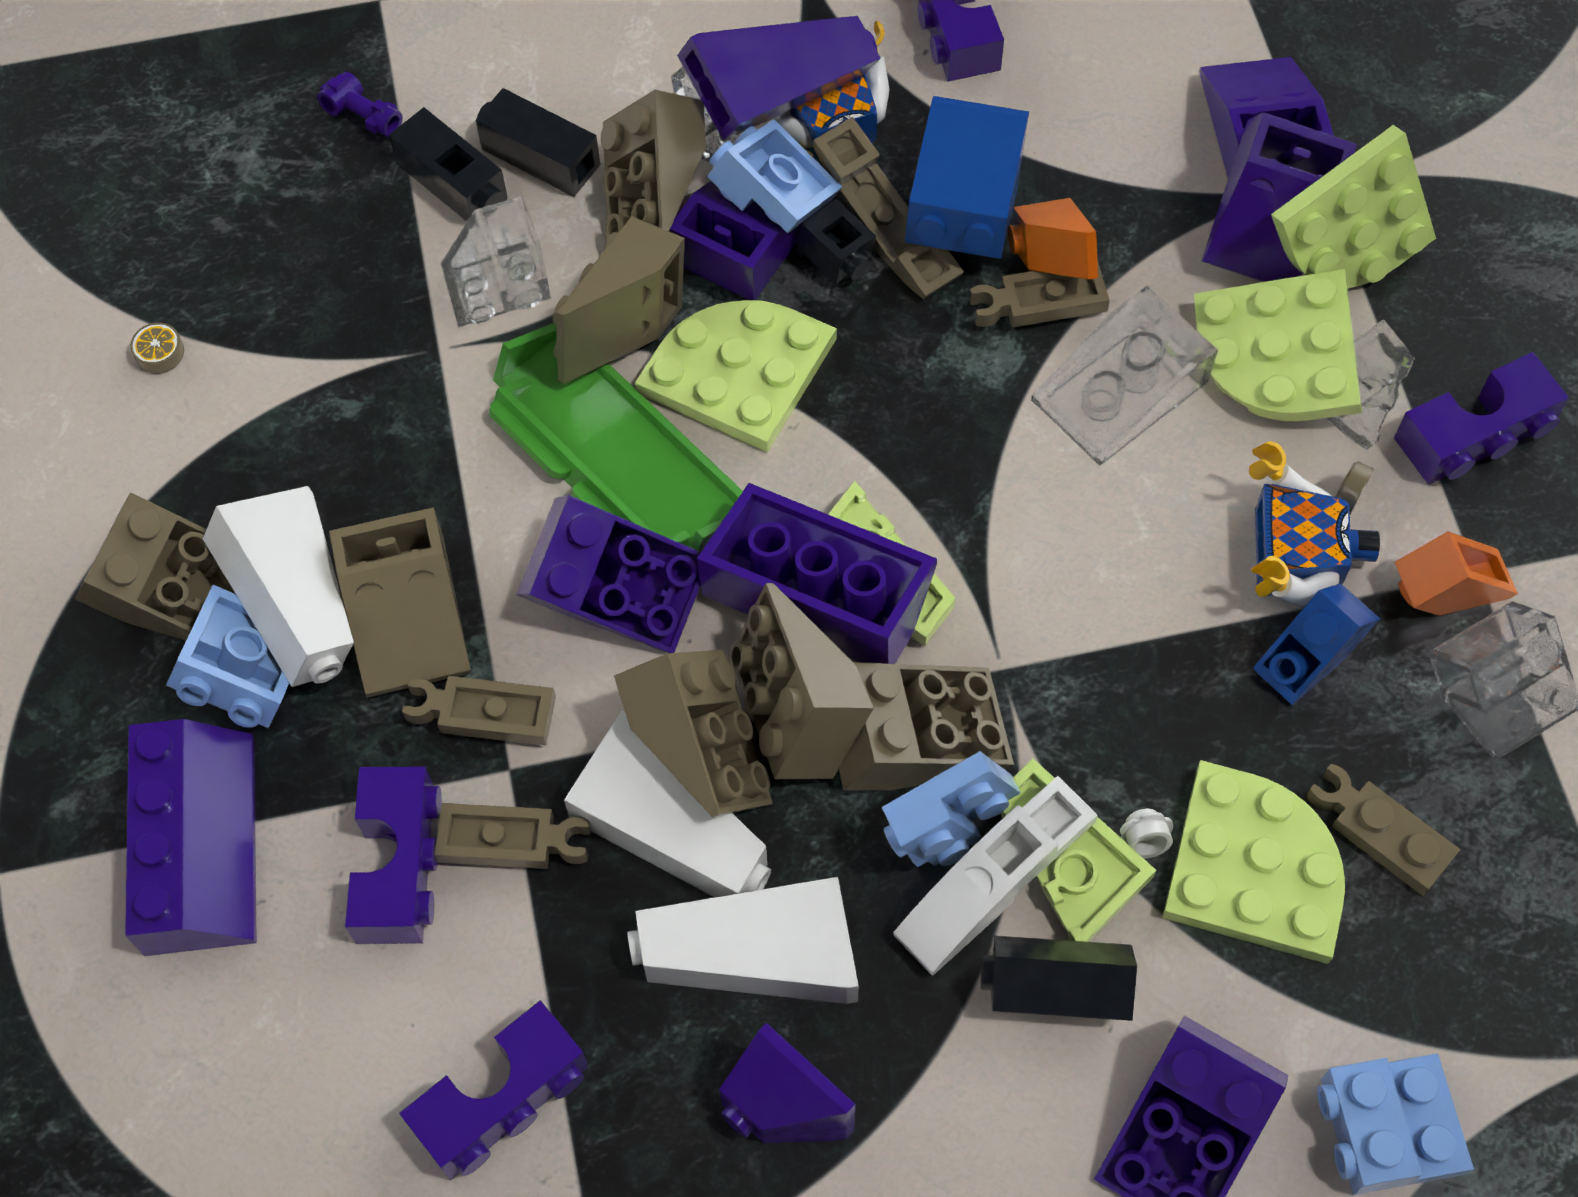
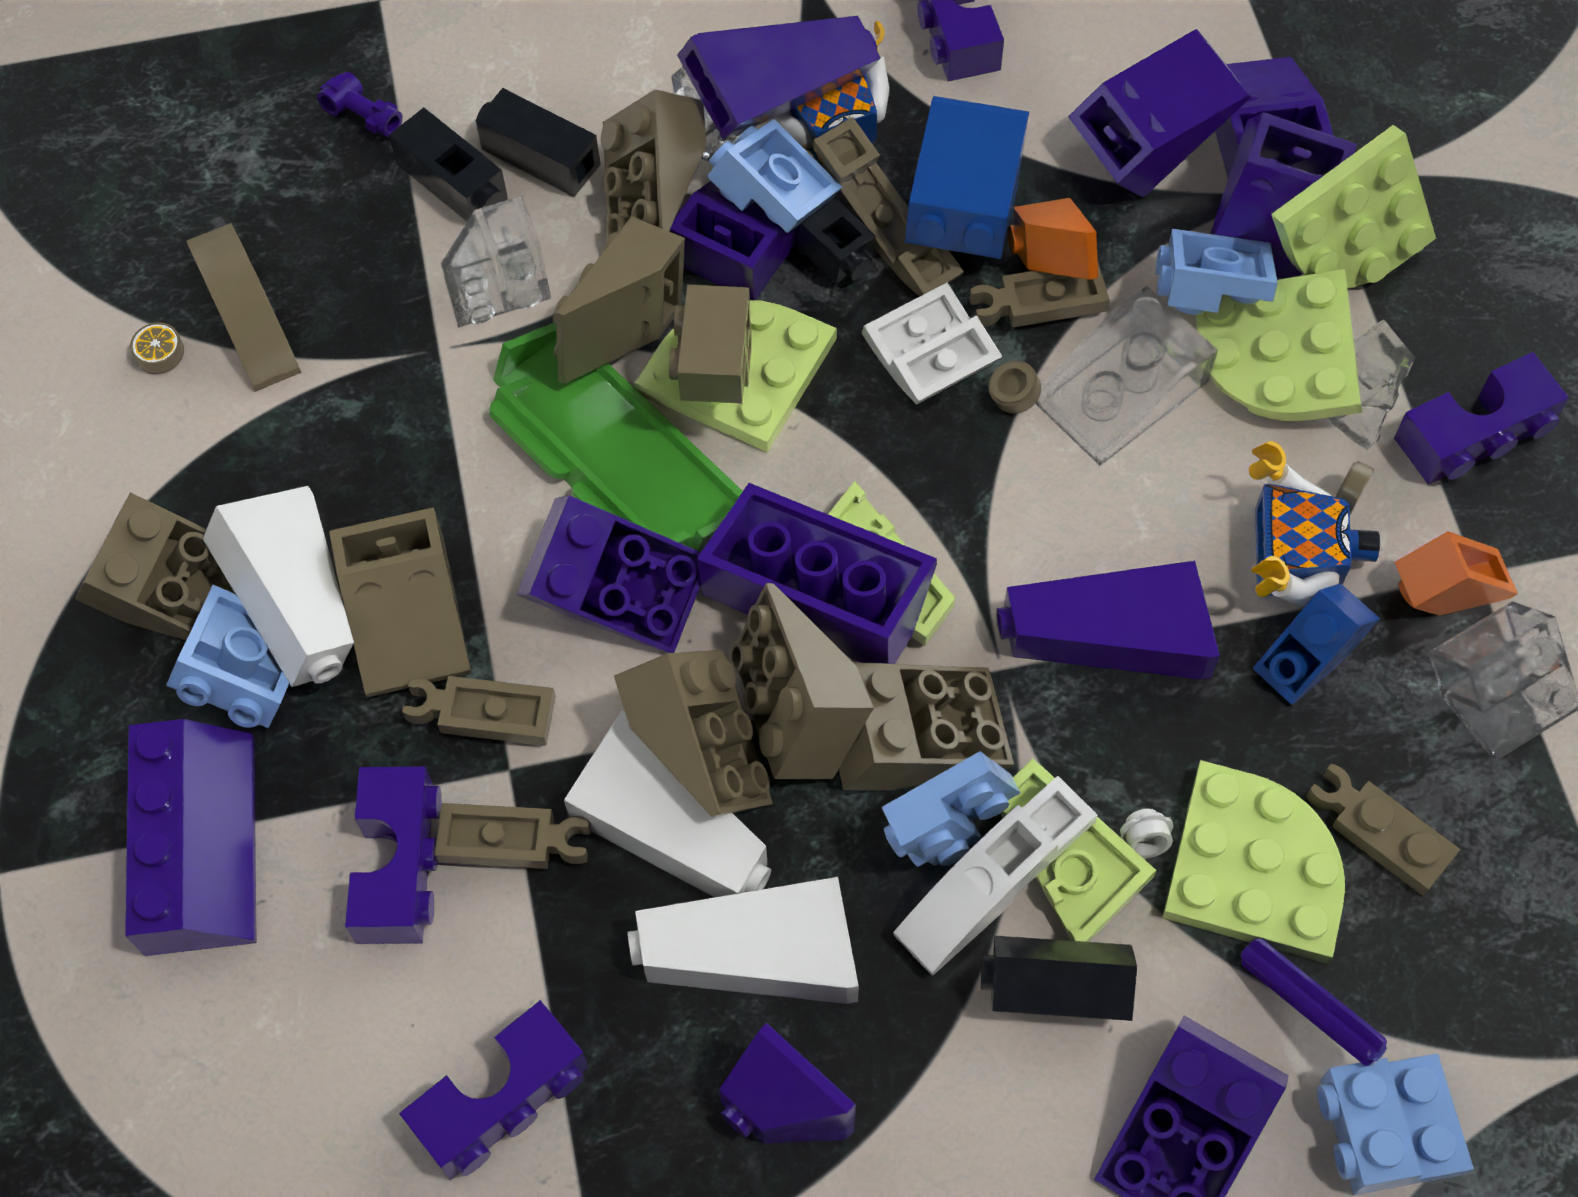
none -> dark tan slope [186,223,301,392]
none -> dark tan brick [669,284,752,404]
none -> white slope [862,282,1002,404]
none -> dark tan tile [988,361,1041,414]
none -> dark purple slope [996,560,1220,679]
none -> dark purple slope [1068,29,1252,198]
none -> light blue plate [1155,229,1278,315]
none -> dark purple axle [1240,938,1387,1066]

